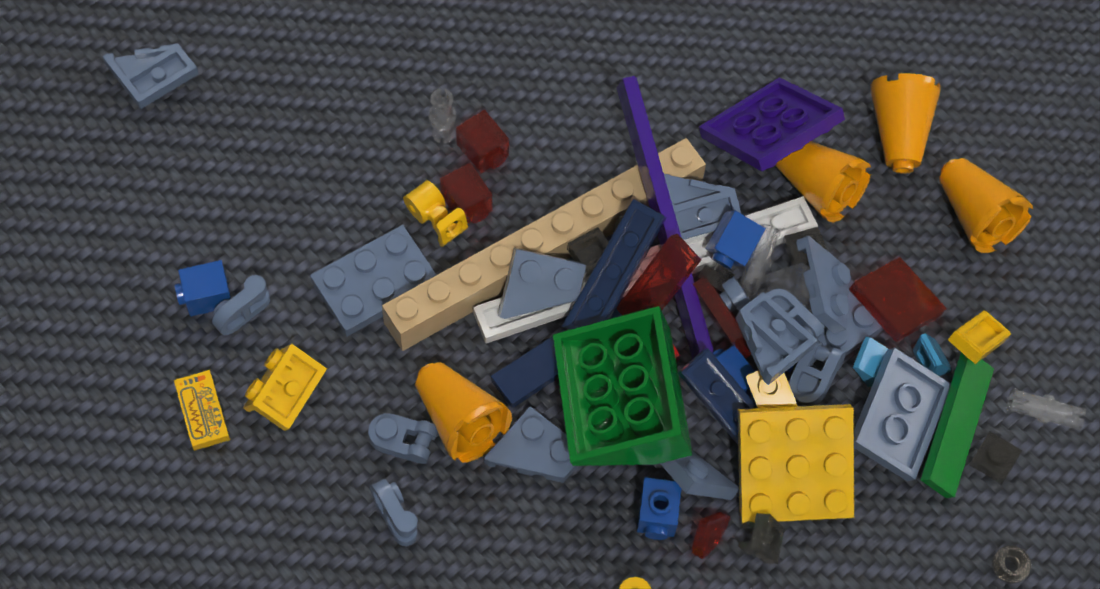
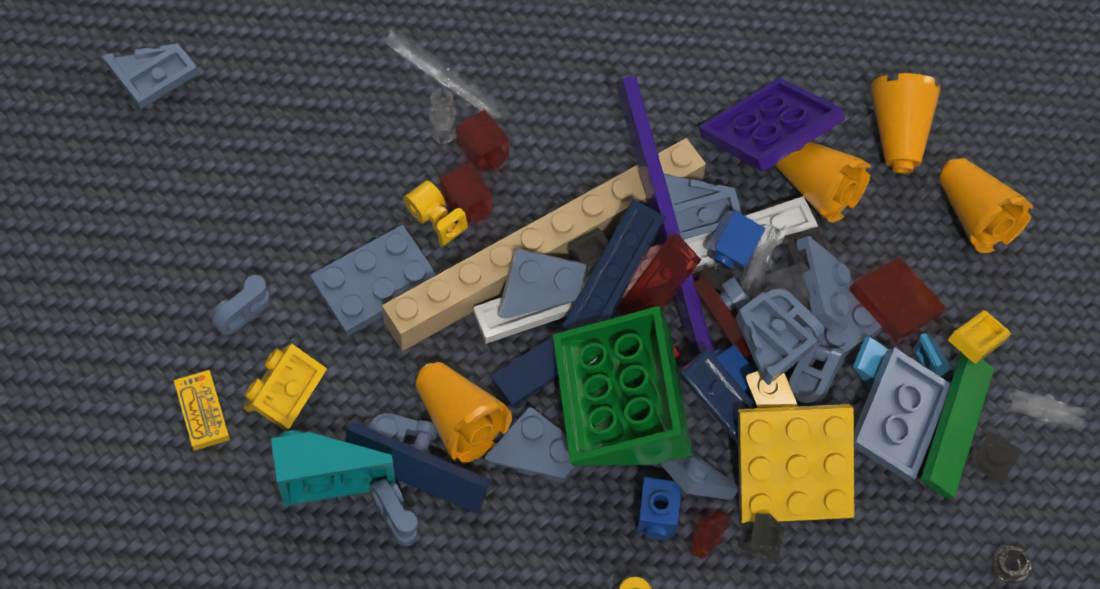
blue brick [174,260,231,317] -> none
none -> teal slope [271,430,396,506]
none -> dark blue tile [345,422,490,514]
none -> clear tile [385,31,510,119]

